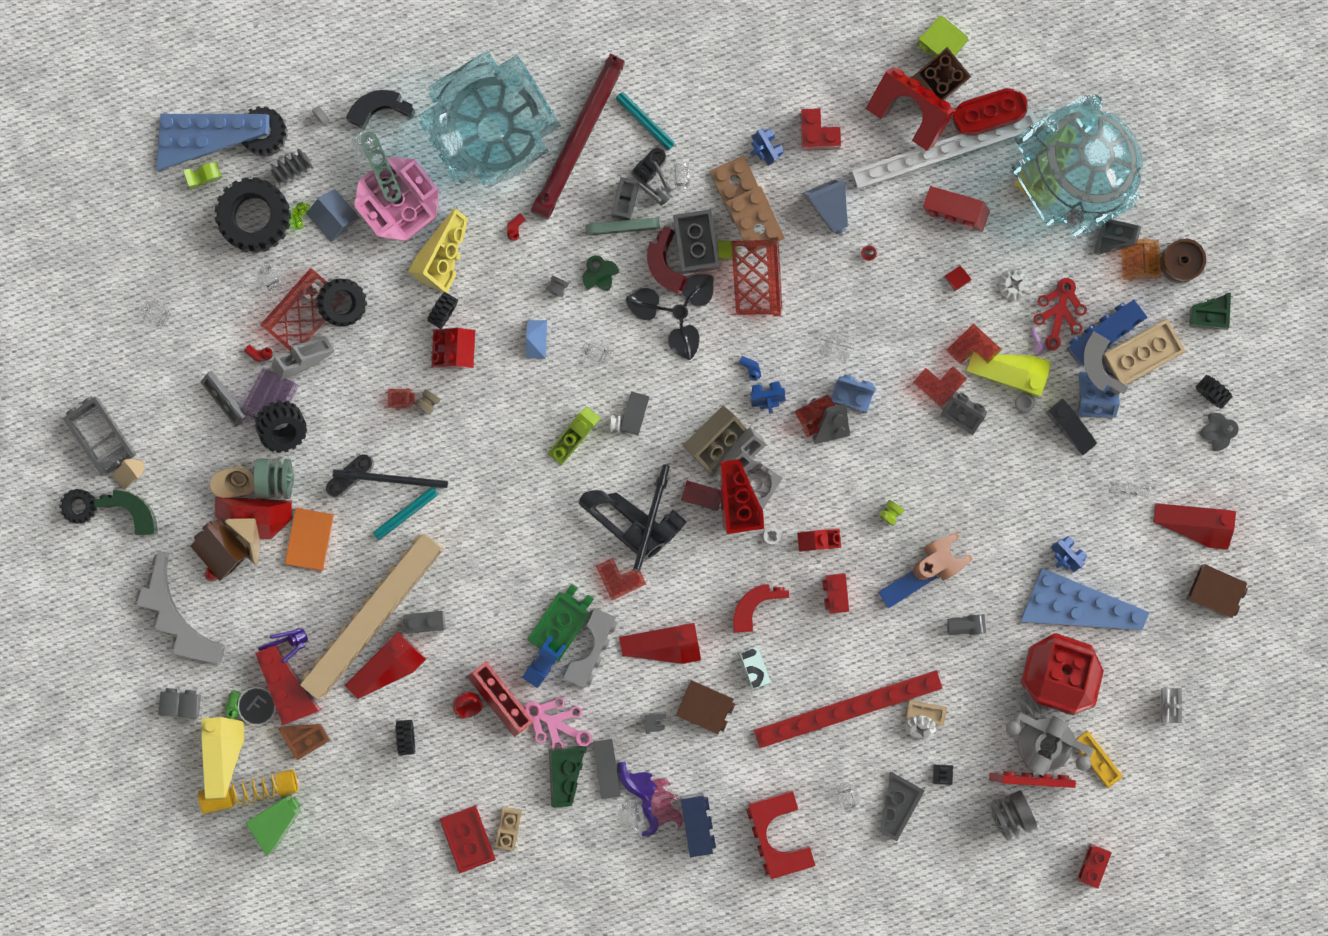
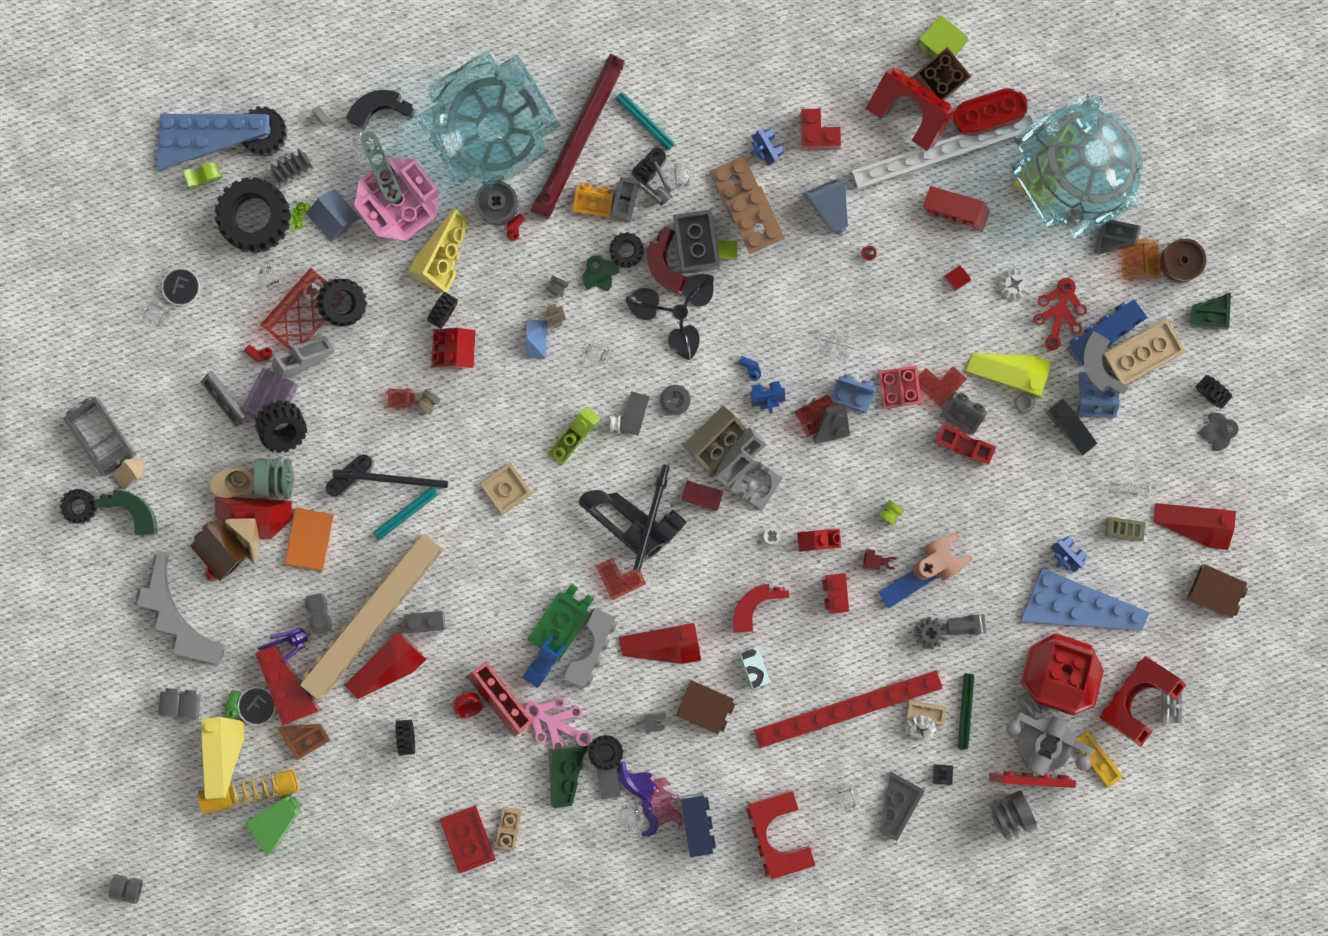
sand green beam [585,218,660,236] -> none
red wedge [720,459,765,534] -> none
clear red fence [731,237,783,317] -> none
clear red plate [947,323,1001,365] -> none
lavender hand [1030,328,1046,355] -> none
red brick [1077,843,1112,889] -> none
none -> dark grey wheel [109,874,143,904]
none -> black tile [162,268,201,306]
none -> dark grey brick [305,593,332,634]
none -> dark grey wheel [475,180,519,226]
none -> tan tile [479,462,533,516]
none -> dark tan gear [543,304,566,328]
none -> light orange bracket [572,183,615,218]
none -> black tyre [588,735,623,770]
none -> black tyre [609,232,644,268]
none -> dark grey gear [660,385,690,415]
none -> dark red piece [862,549,897,570]
none -> coral slope [879,365,922,409]
none -> dark grey gear [914,617,947,650]
none -> red arch [934,424,996,466]
none -> dark green axle [958,673,974,750]
none -> red arch [1100,656,1186,747]
none -> olive slope [1105,517,1146,541]

